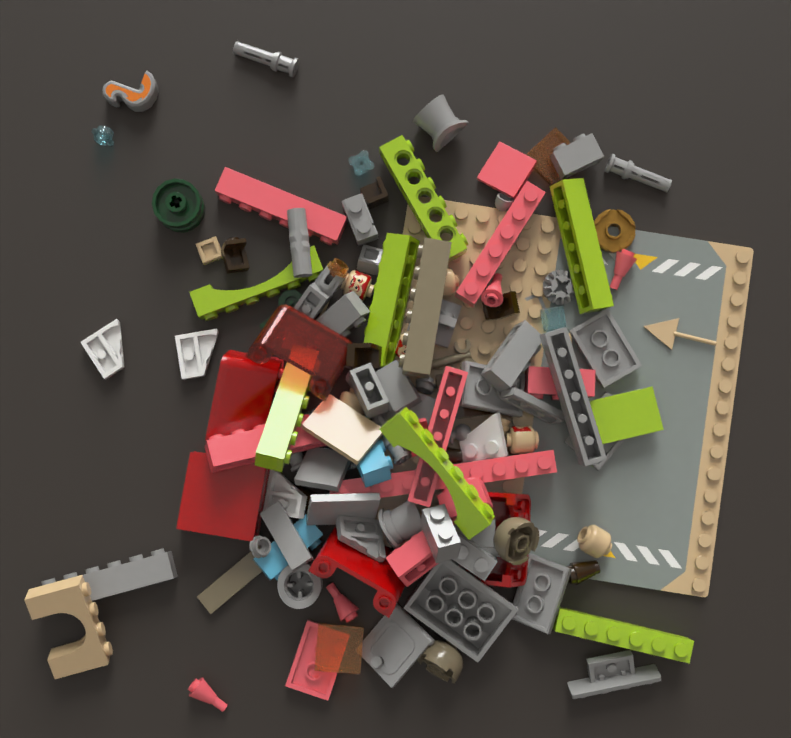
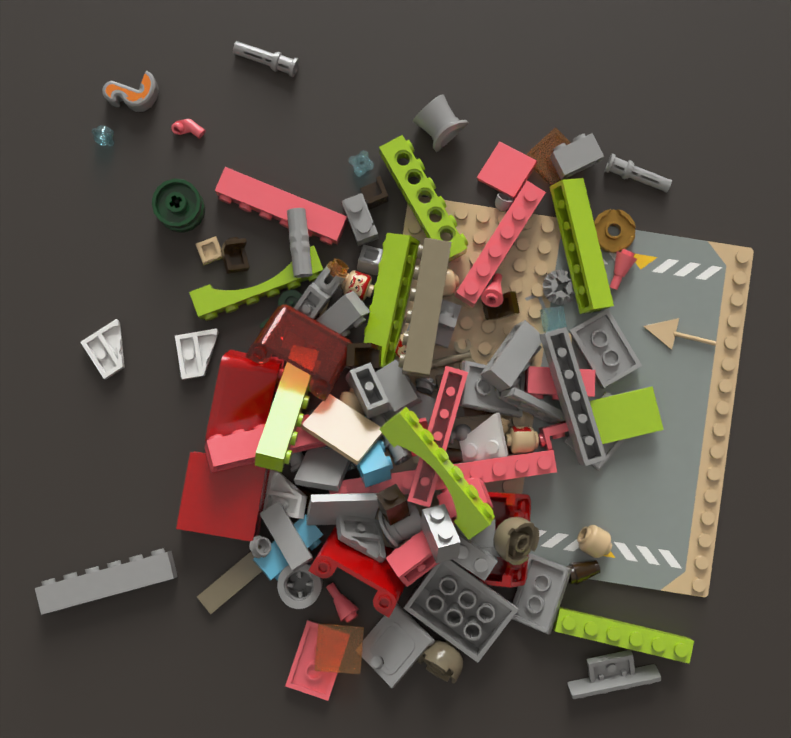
tan arch [24,575,113,679] -> none
coral cone [188,677,228,712] -> none
none -> coral arm [171,119,205,139]
none -> dark brown brick [376,484,410,526]
none -> coral bracket [538,421,569,450]

